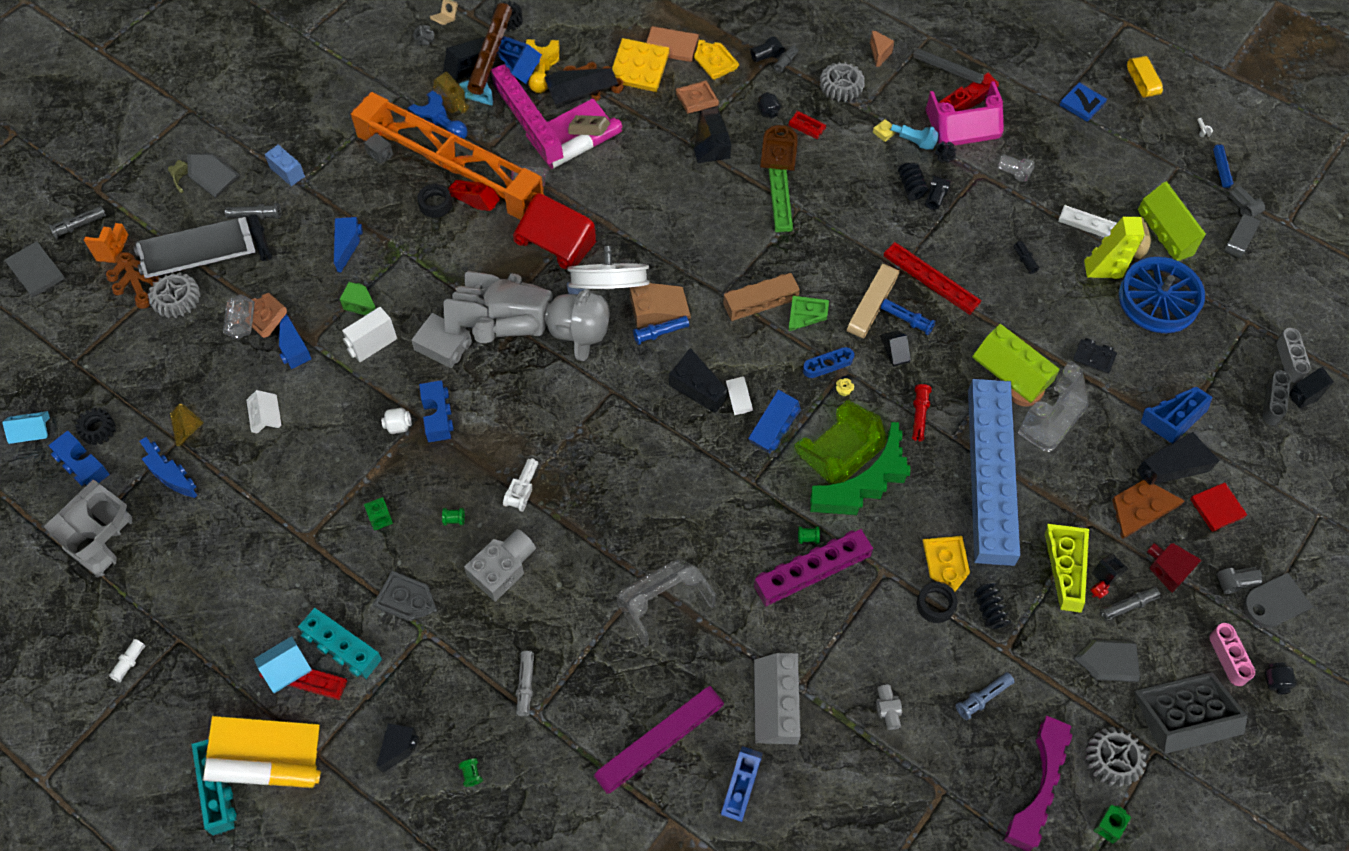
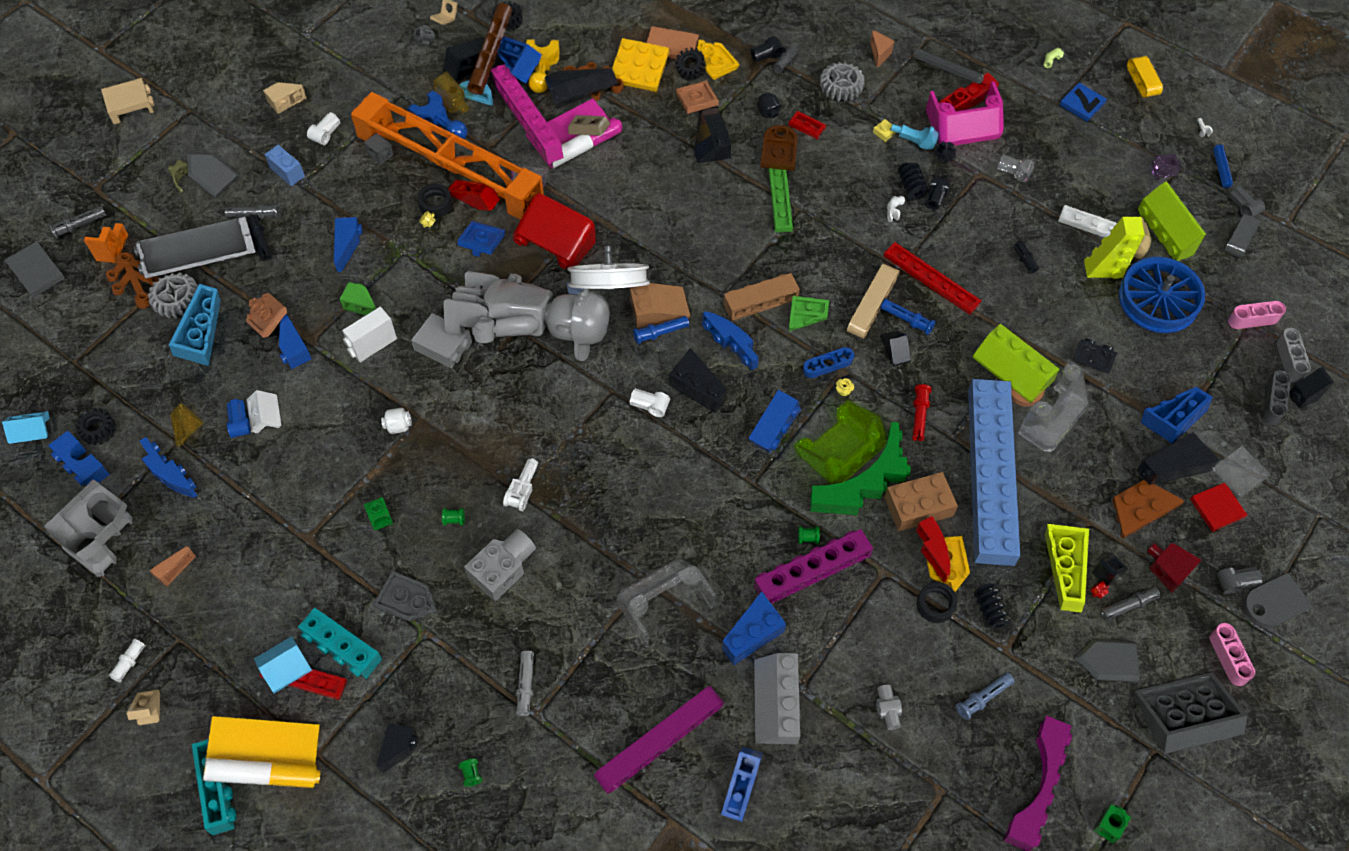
clear brick [223,294,255,340] -> none
blue arch [419,380,454,443] -> none
white slope [726,376,753,415] -> none
light grey gear [1086,727,1147,787] -> none
black head [1265,662,1297,695] -> none
none -> tan panel [101,78,155,124]
none -> tan slope [127,689,160,725]
none -> nougat slope [150,546,196,587]
none -> dark azure wedge [169,284,221,366]
none -> blue piece [227,399,251,438]
none -> tan slope [263,83,306,114]
none -> white piece [307,112,340,146]
none -> light yellow plate [419,211,435,228]
none -> blue hinge [458,221,505,257]
none -> white piece [630,388,670,417]
none -> black tyre [675,47,706,81]
none -> blue slope [702,311,759,371]
none -> blue wedge [722,591,786,665]
none -> medium nougat brick [884,472,958,532]
none -> white piece [887,196,905,222]
none -> red slope [916,516,951,583]
none -> yellowish green arm [1044,48,1064,68]
none -> clear purple brick [1150,154,1181,180]
none -> clear slope [1213,446,1271,498]
none -> bright pink beam [1228,301,1286,329]

